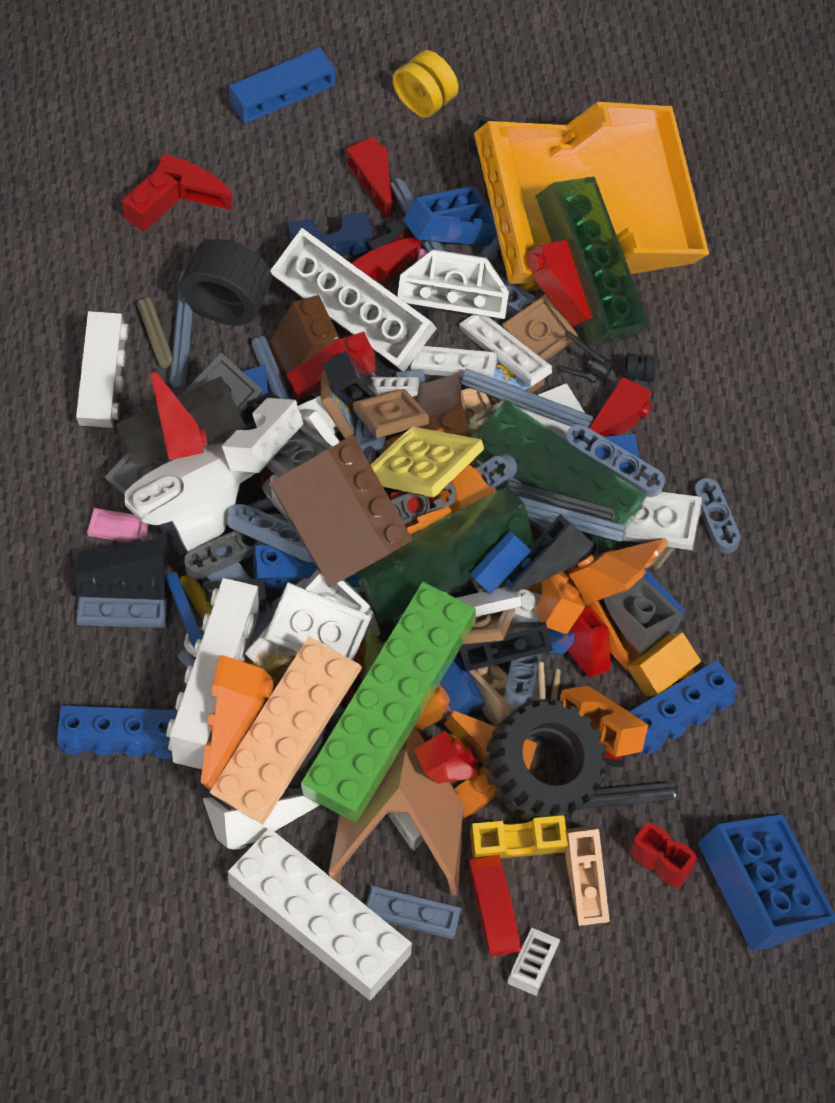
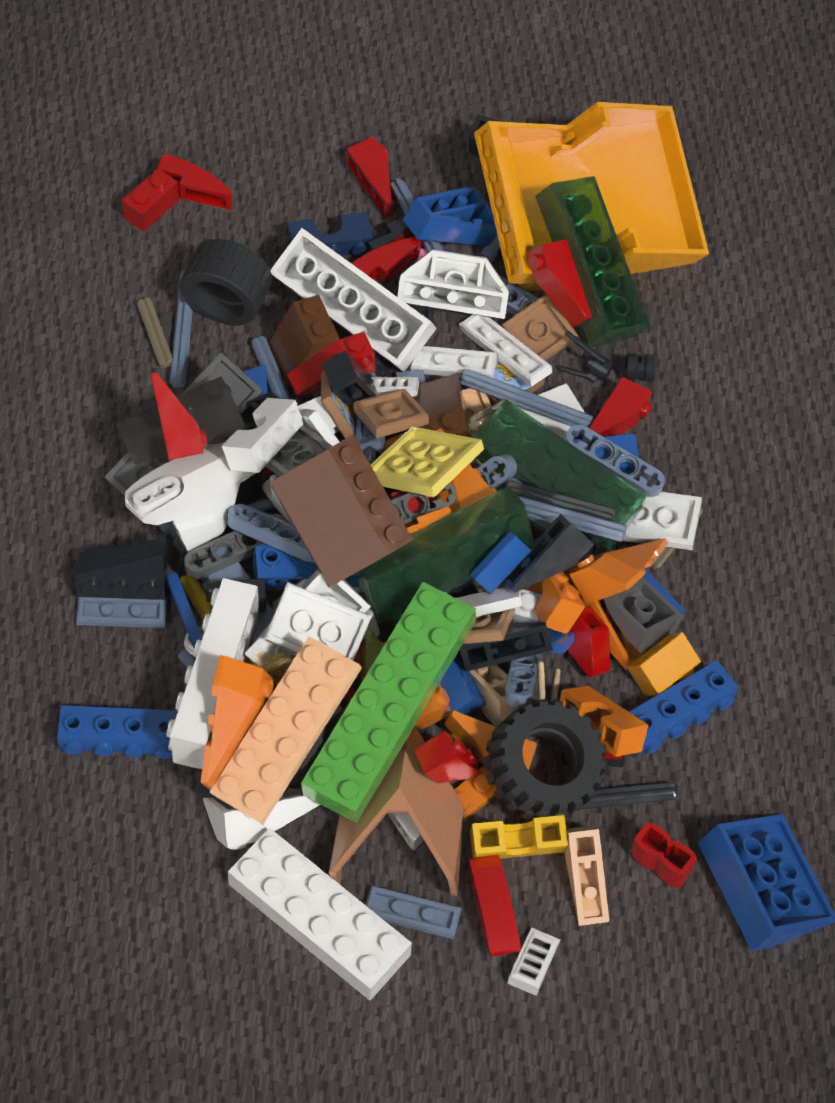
white wedge [76,311,128,428] -> none
bright pink tile [87,508,150,543] -> none
blue brick [229,48,335,124] -> none
yellow wheel [393,50,459,118] -> none
sand blue beam [694,478,741,553] -> none

